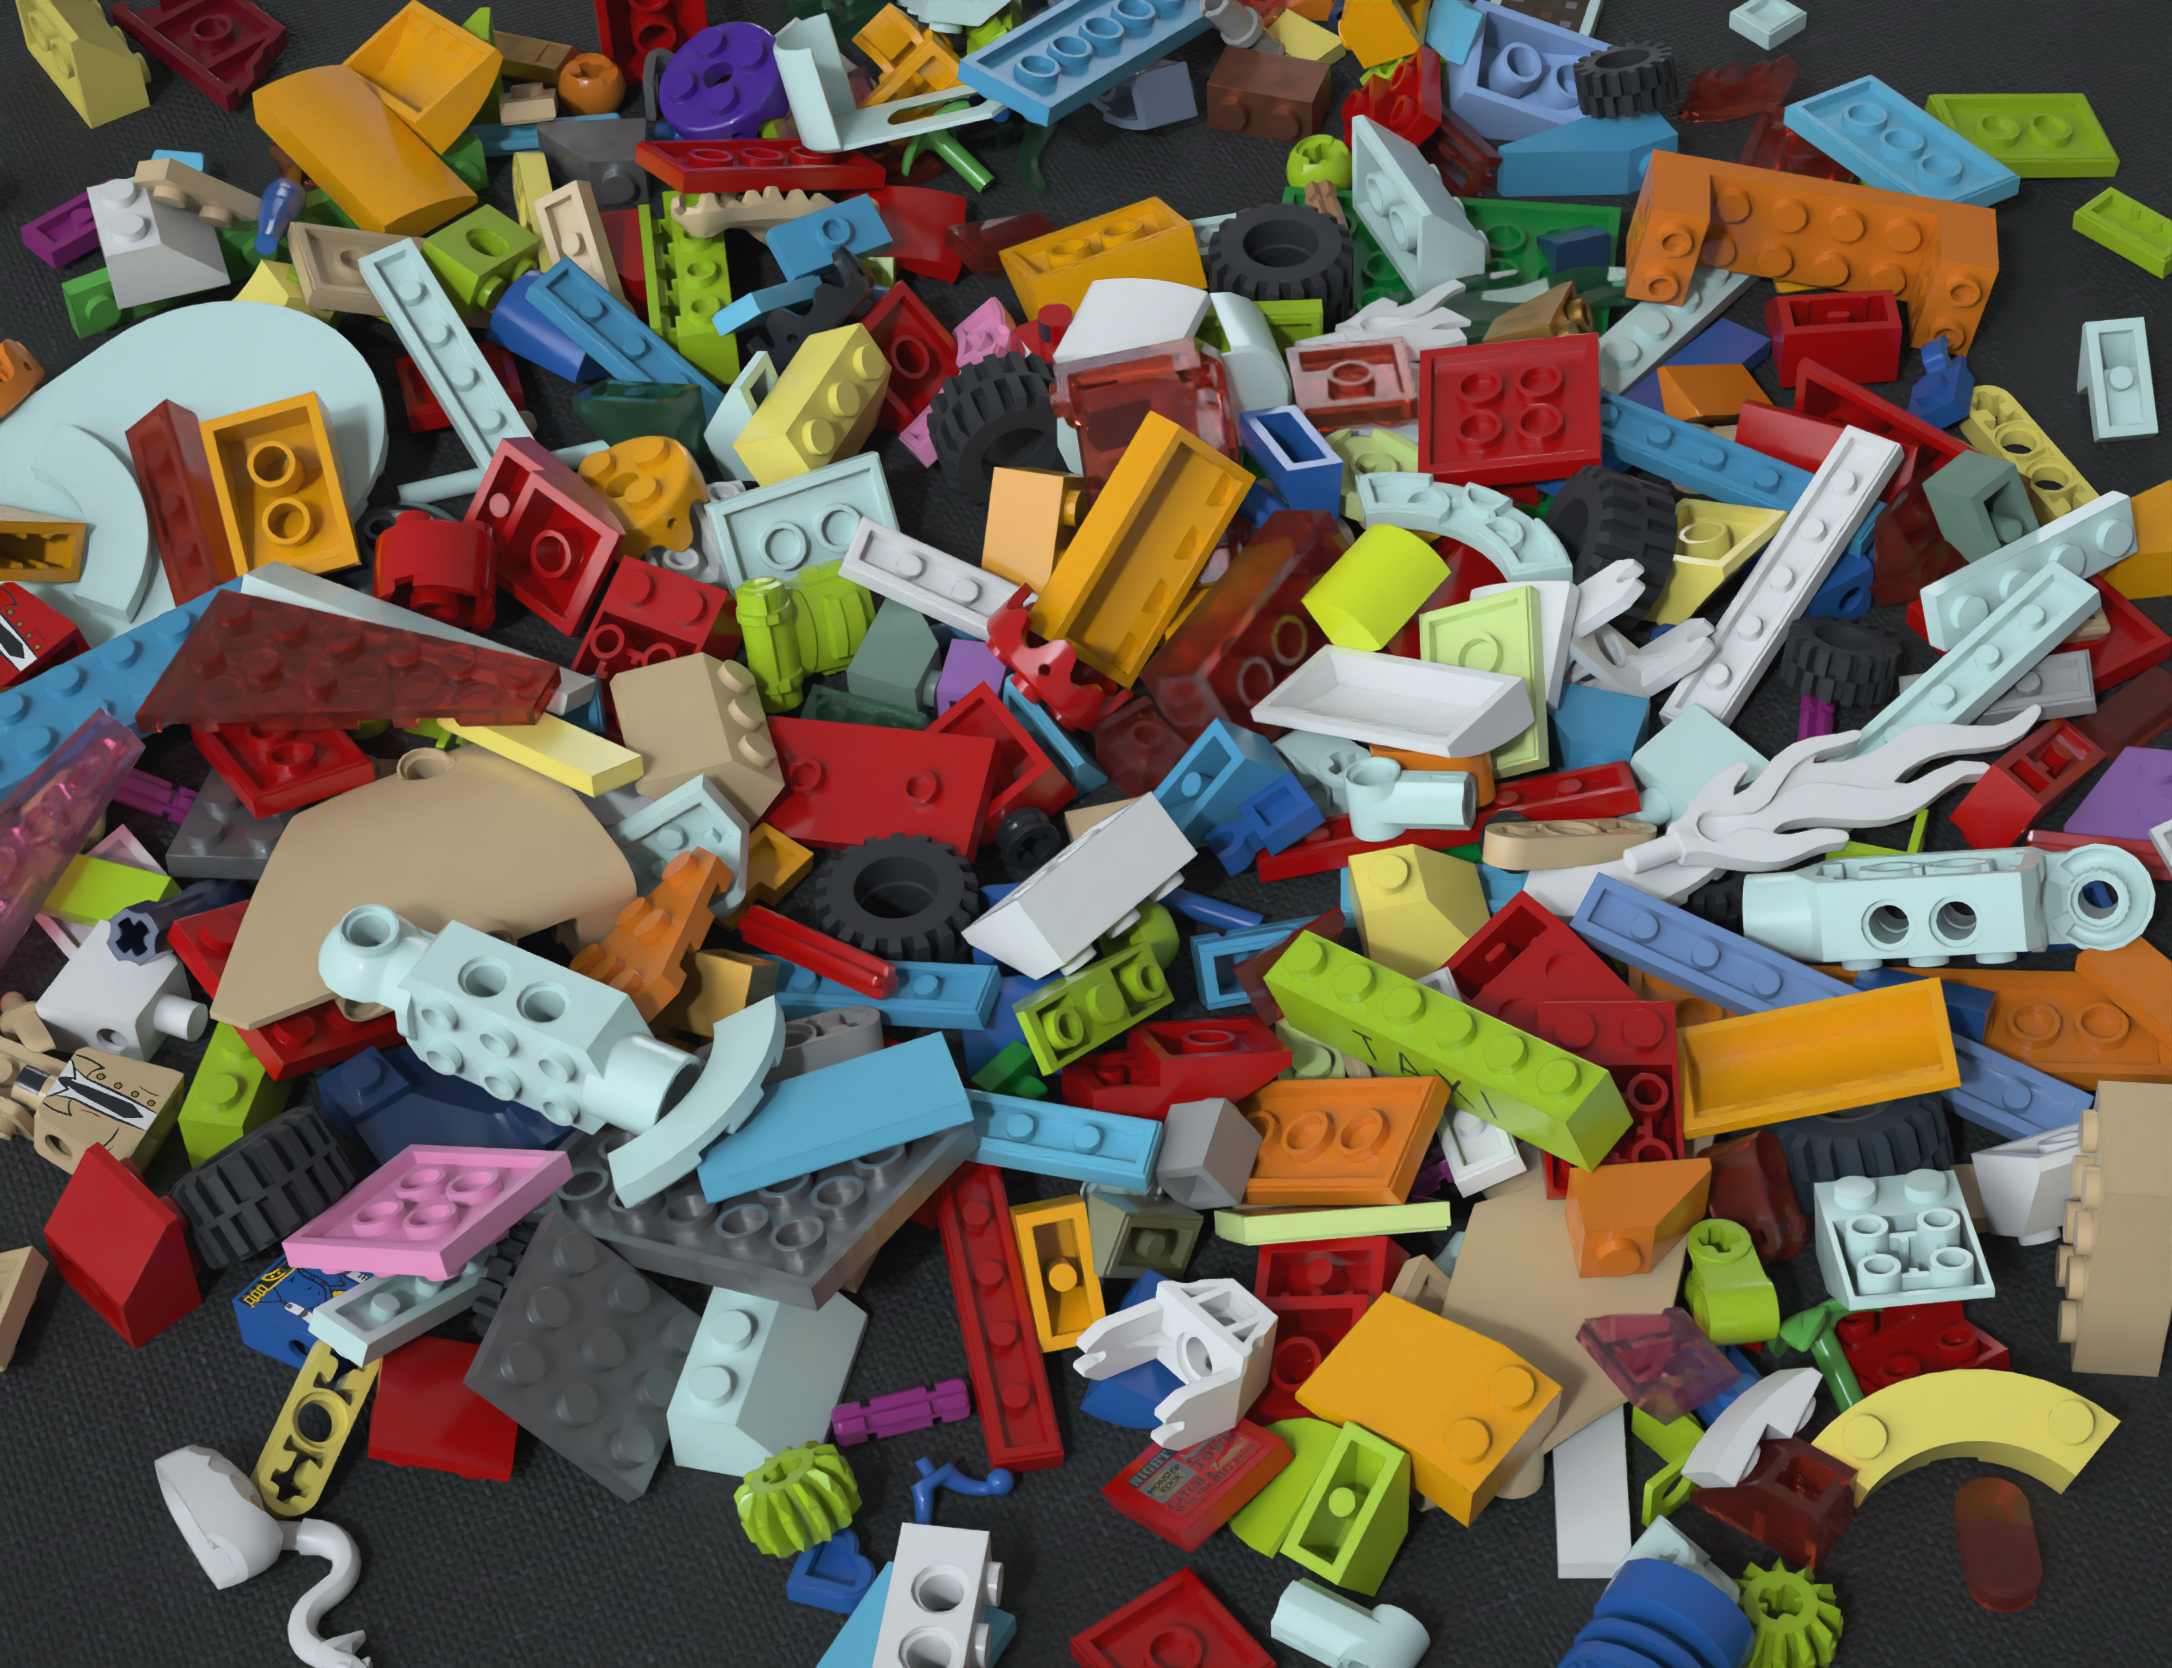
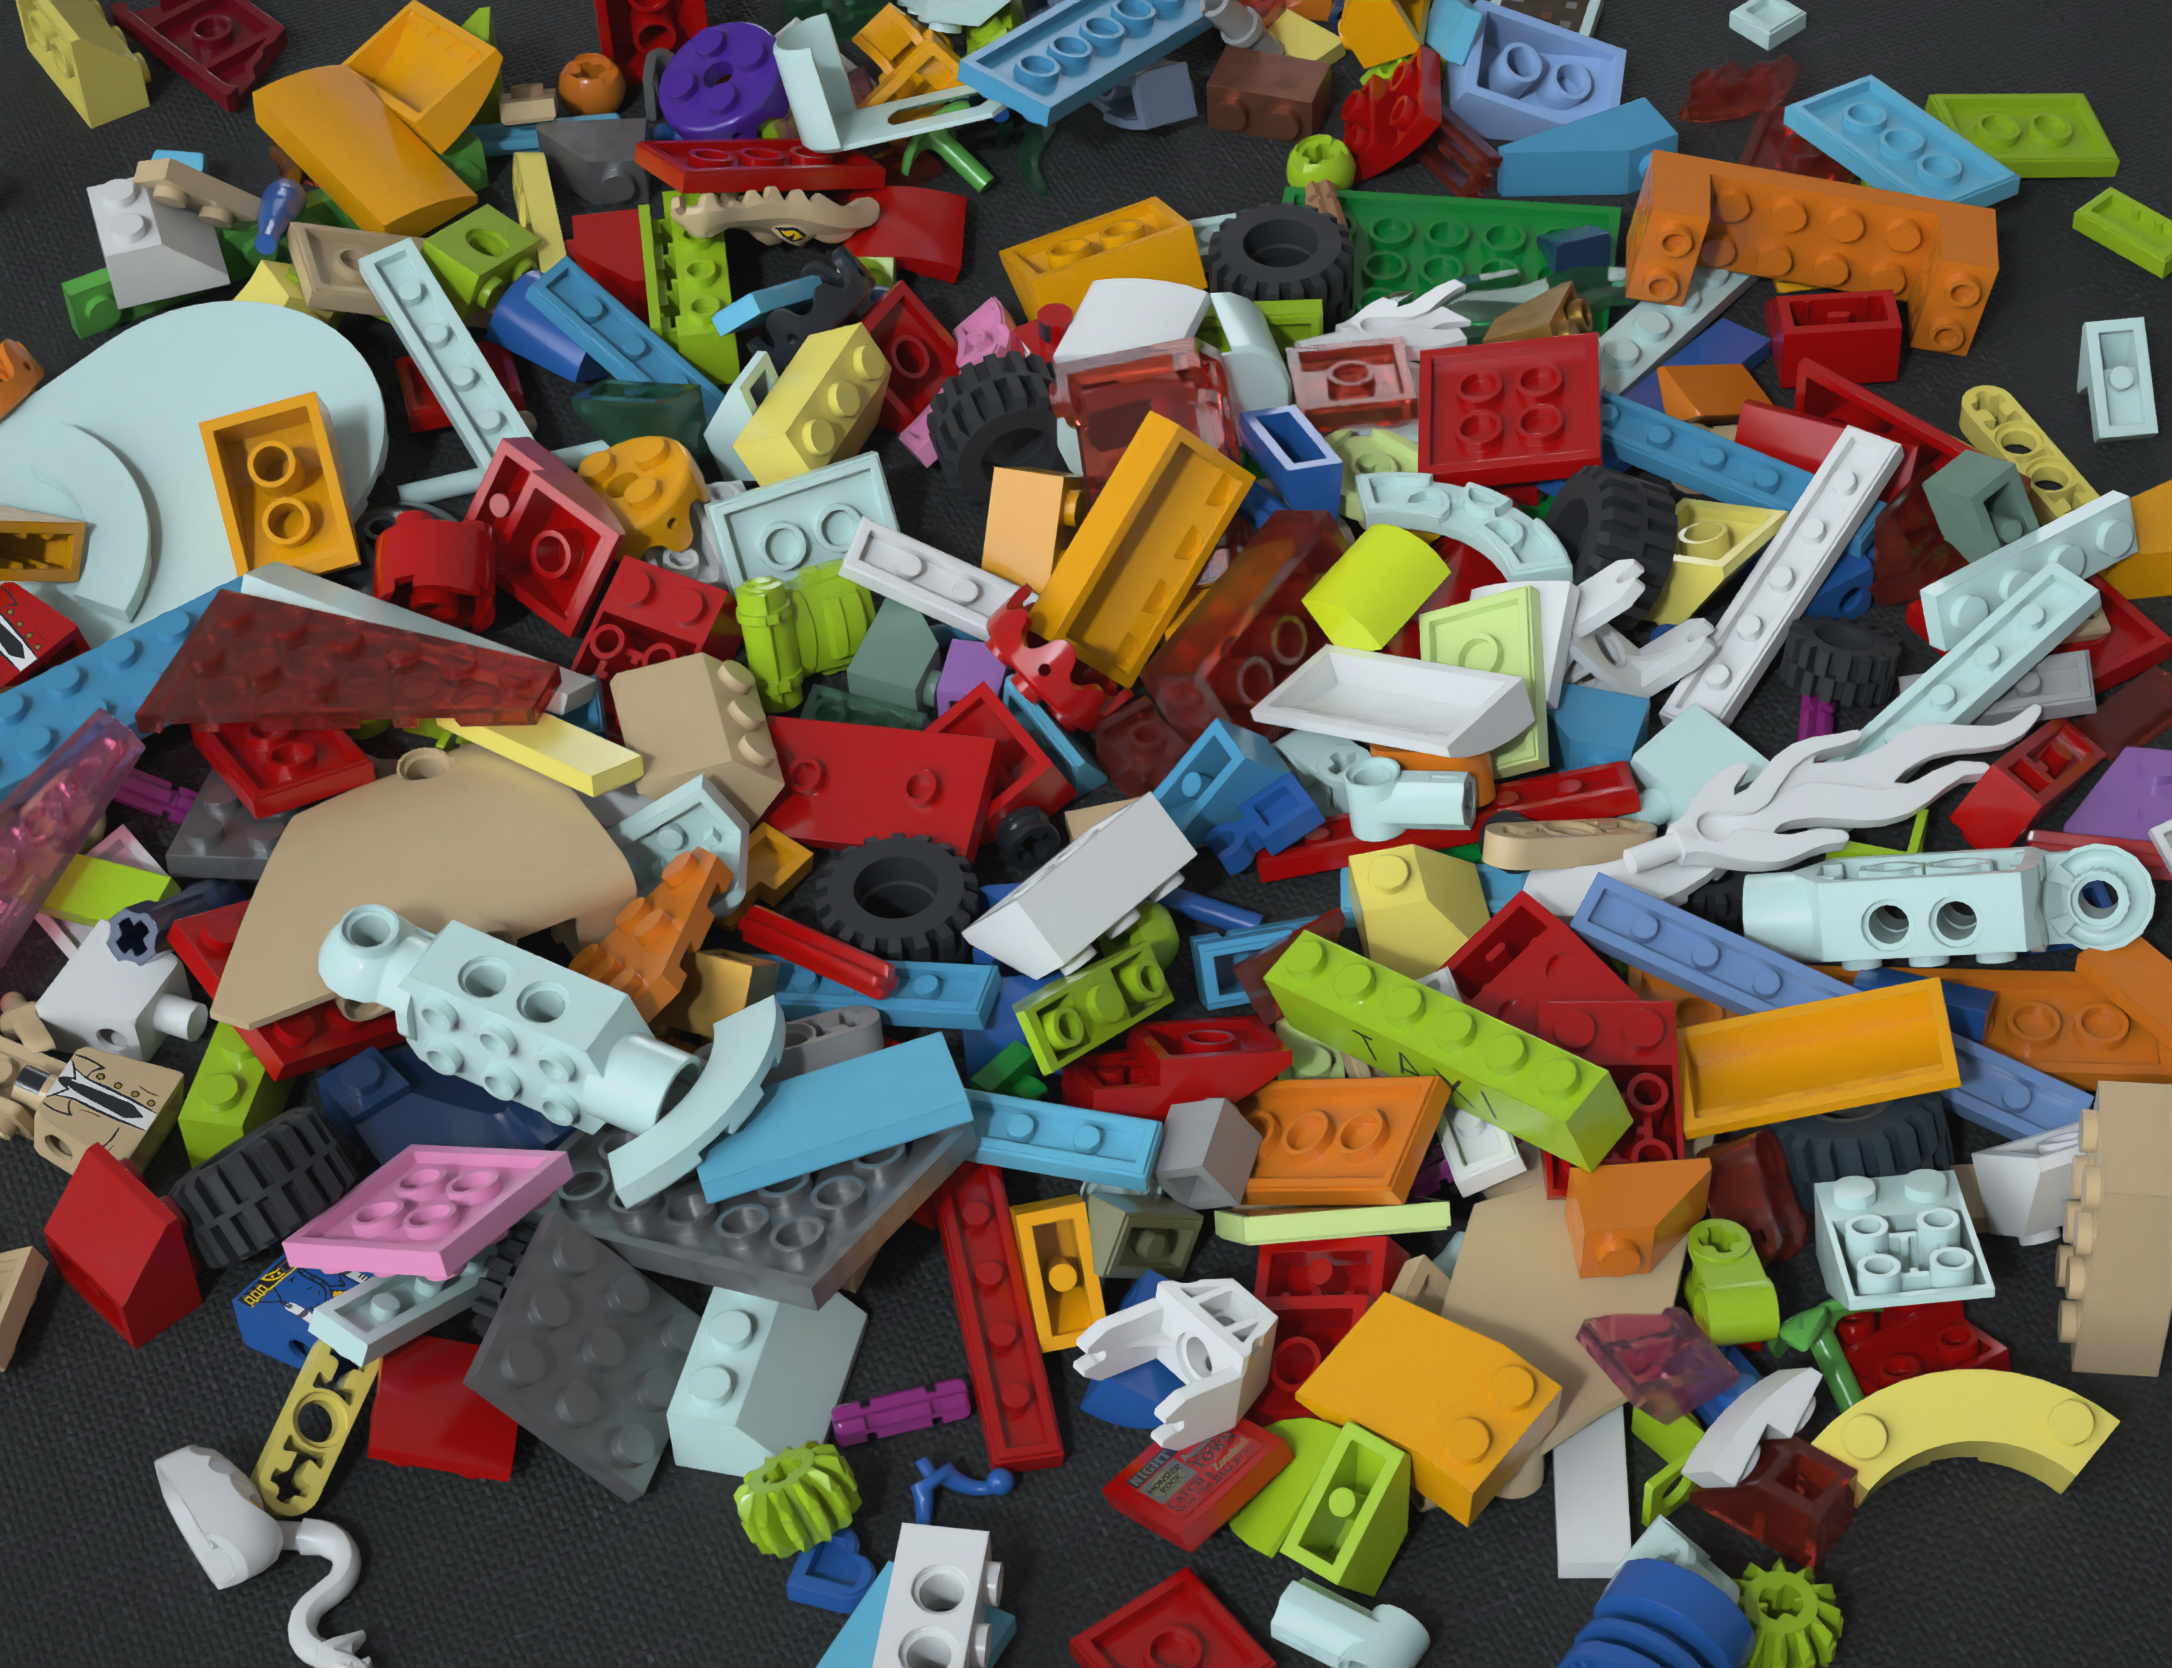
magenta plate [20,178,113,270] -> none
clear red slope [125,399,238,608] -> none
pearl gold tile [494,30,582,89] -> none
tan plate [533,180,637,317] -> none
dark azure plate [764,193,893,282] -> none
clear red tile [944,212,1058,273] -> none
light aqua slope [1352,114,1490,299] -> none
black tyre [1573,41,1679,119] -> none
blue plate [1908,334,1975,429] -> none
clear red tile [1953,1477,2042,1613] -> none

